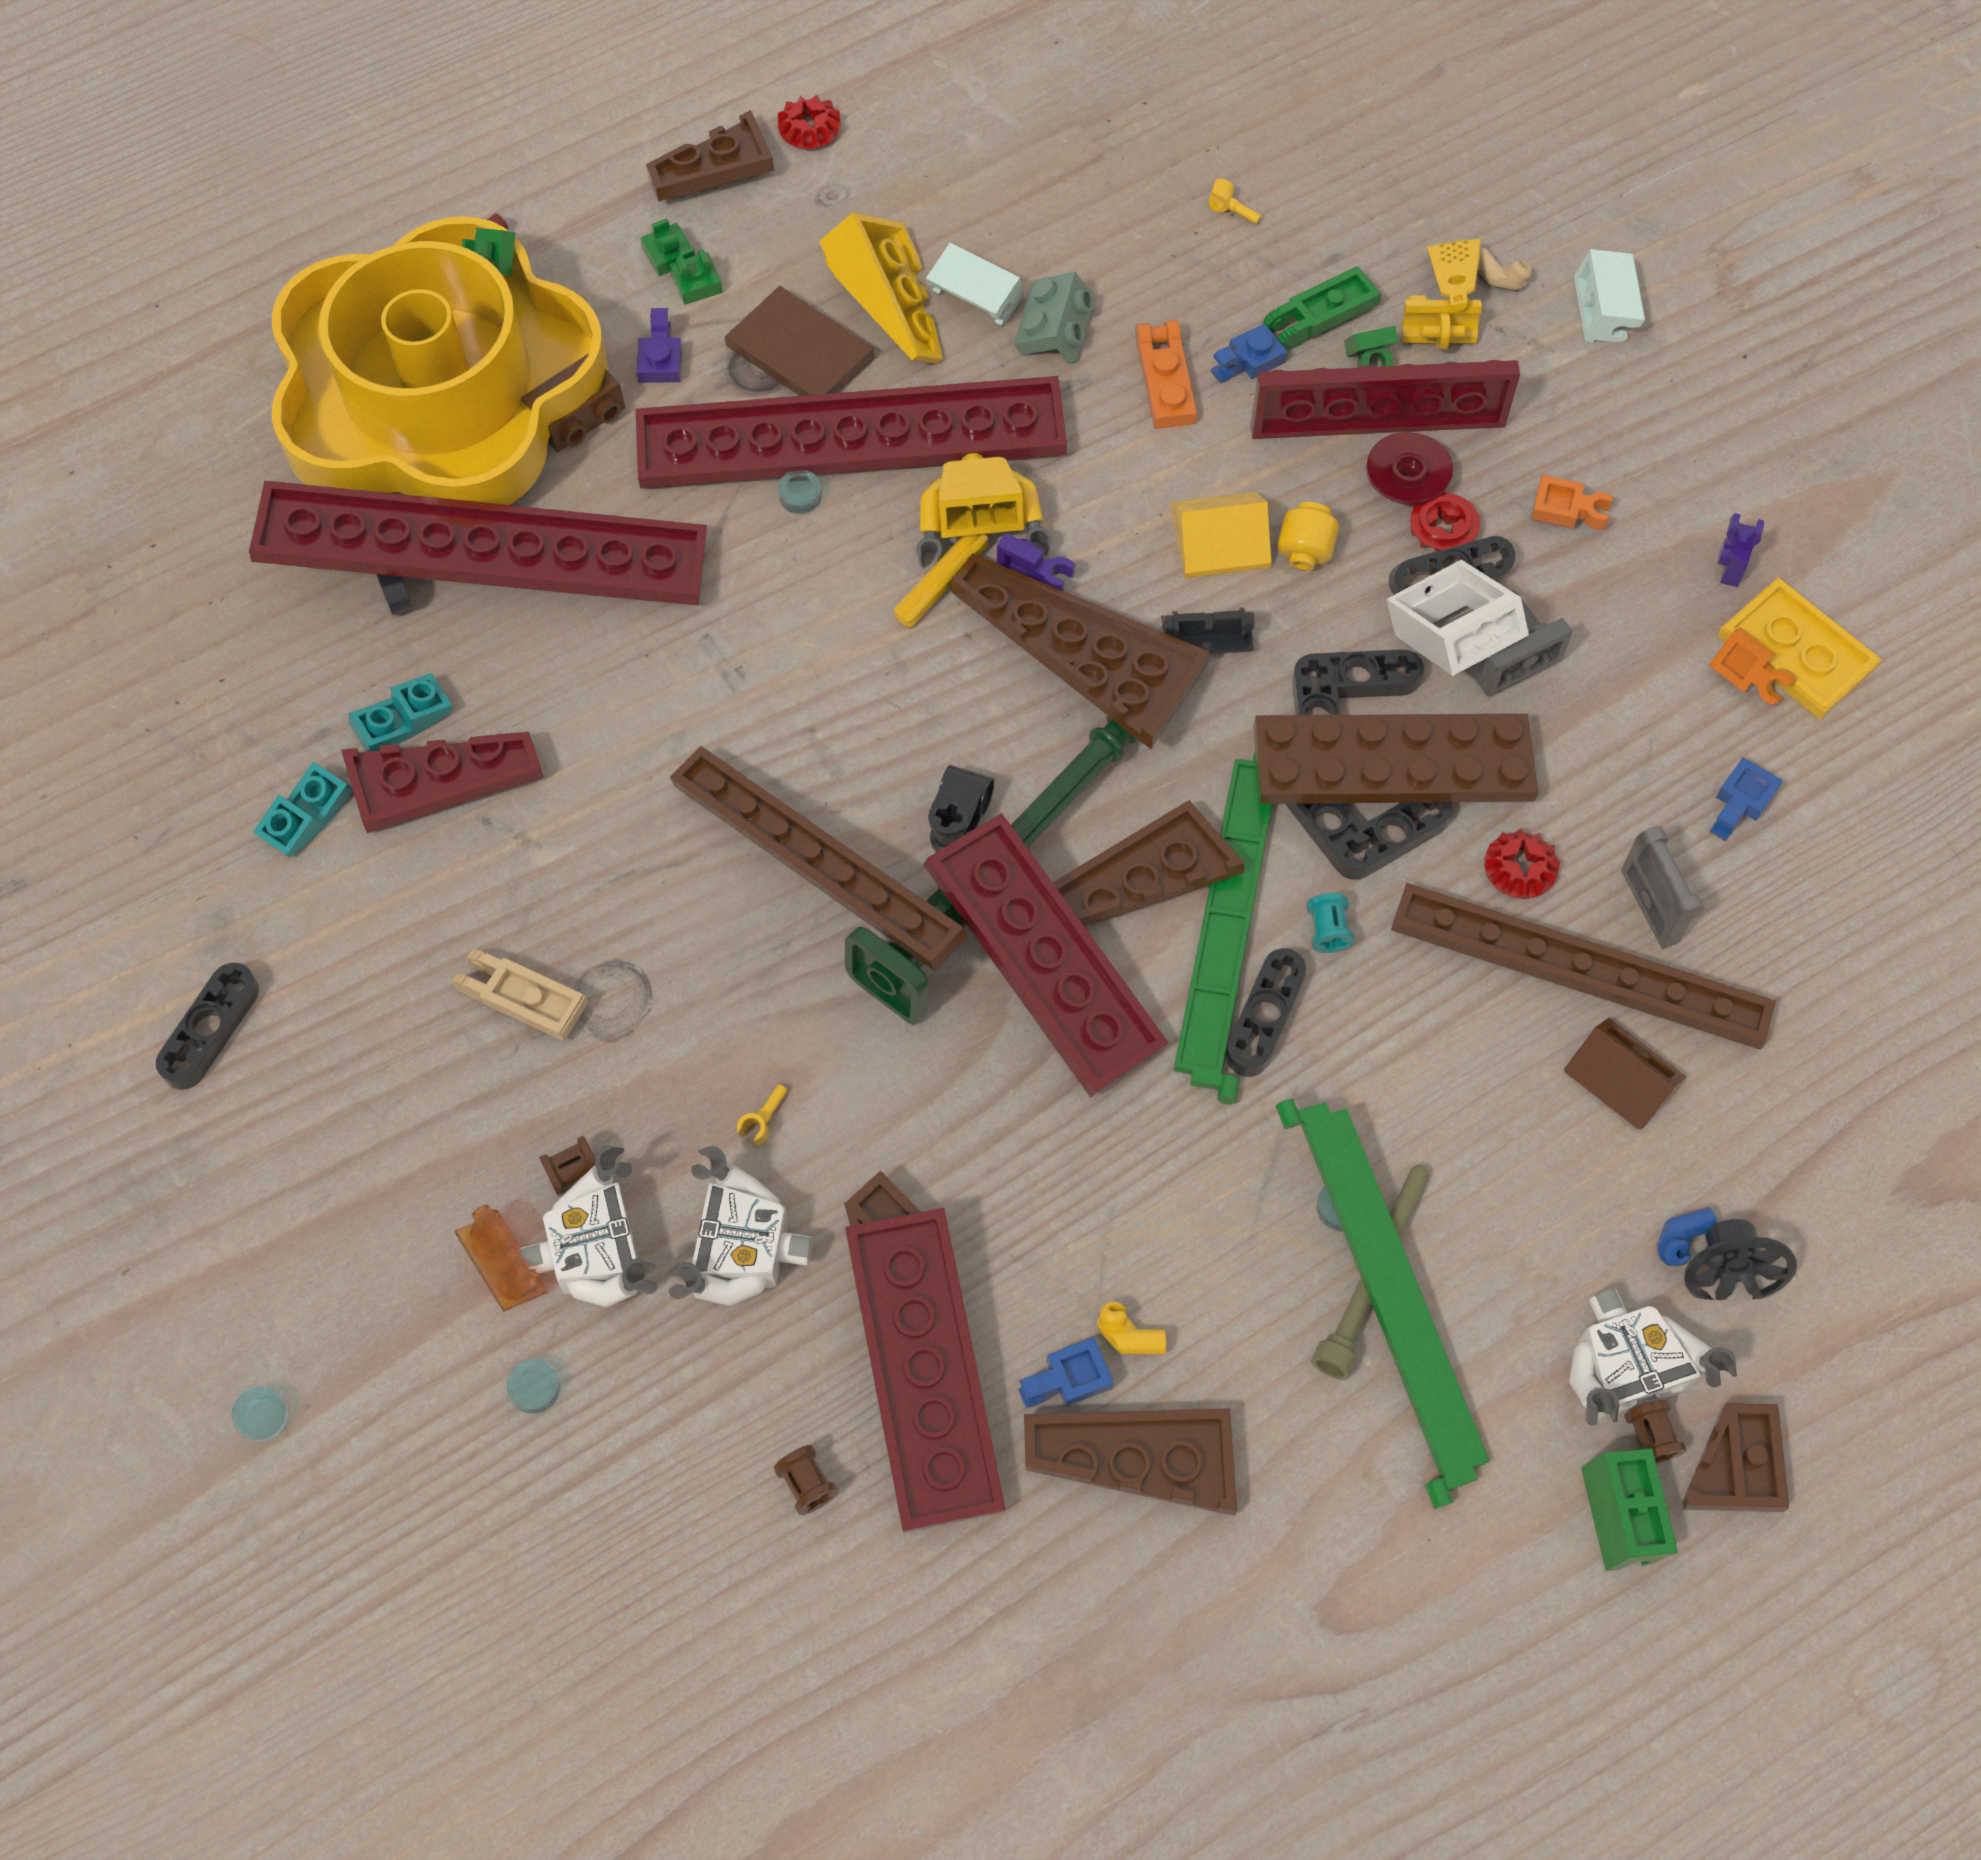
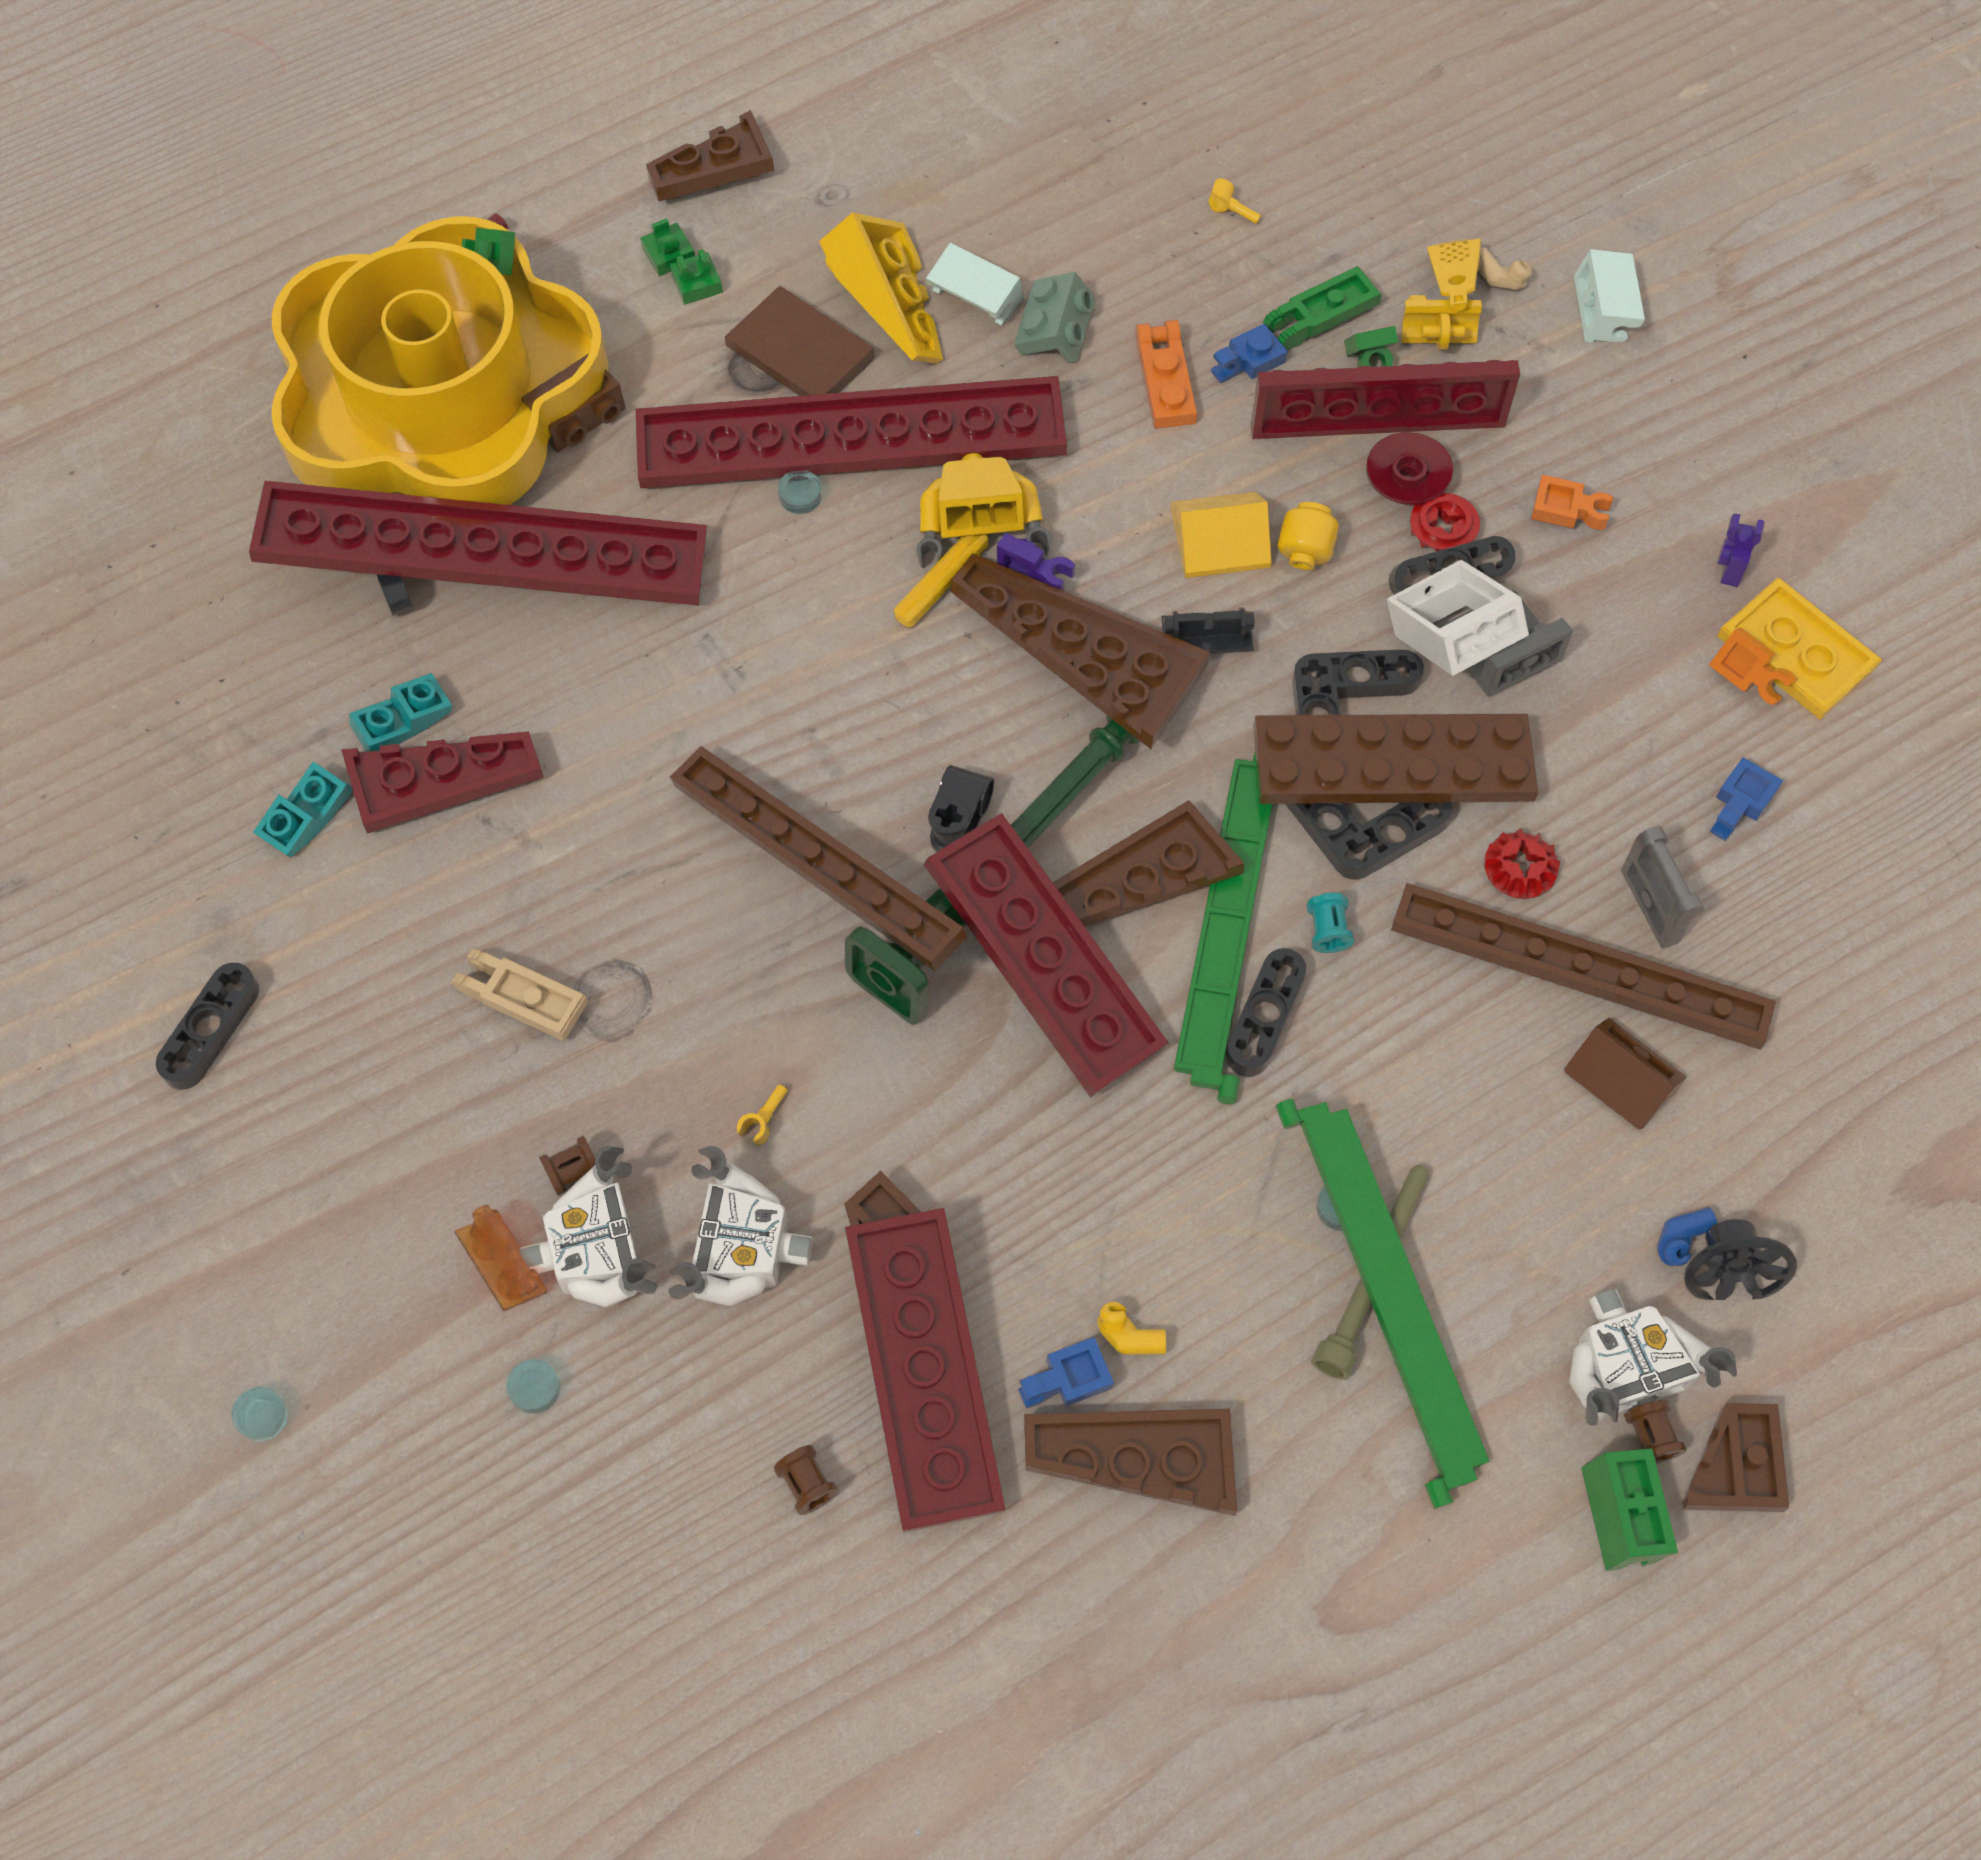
dark purple plate [636,308,682,383] -> none
red gear [778,94,841,149] -> none

